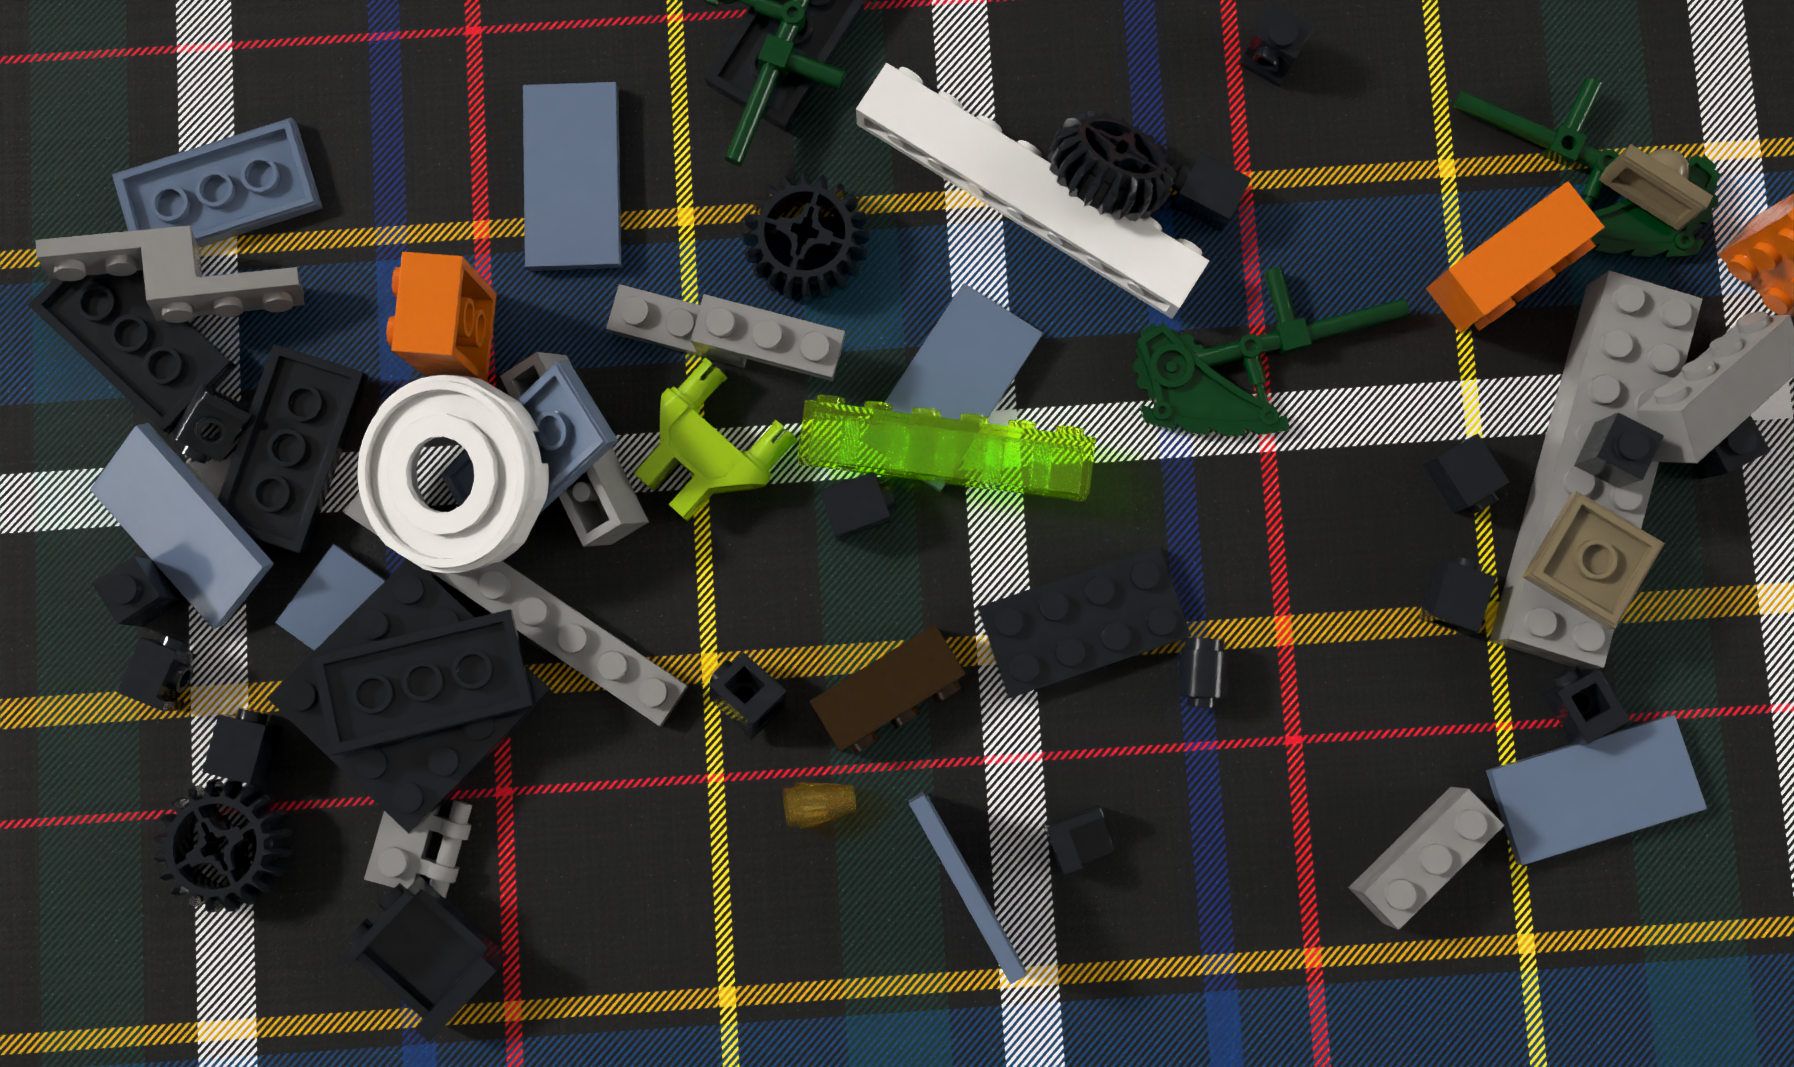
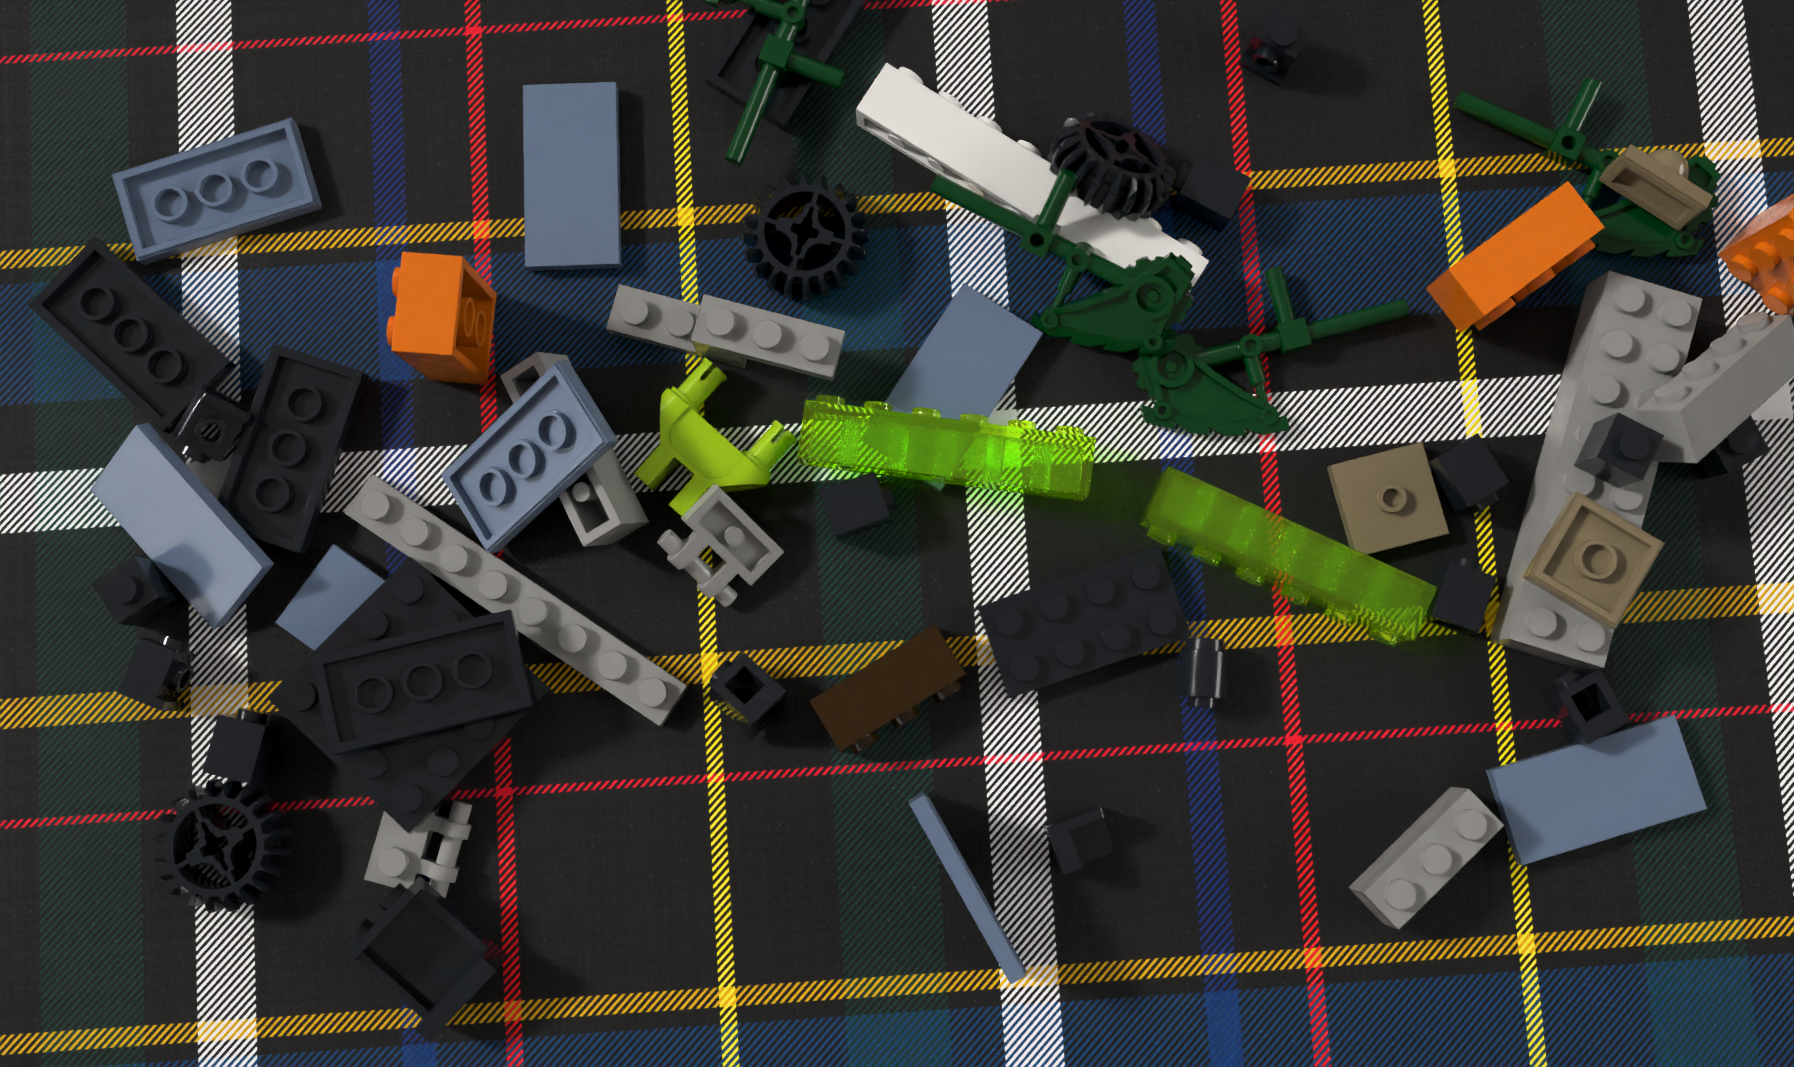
light grey bracket [35,225,305,323] -> none
white piece [357,375,549,573] -> none
clear yellow cone [783,782,856,831] -> none
none -> light grey plate [657,483,784,607]
none -> dark green bar [930,168,1195,354]
none -> clear neon green brick [1139,466,1437,646]
none -> dark tan plate [1327,442,1449,559]

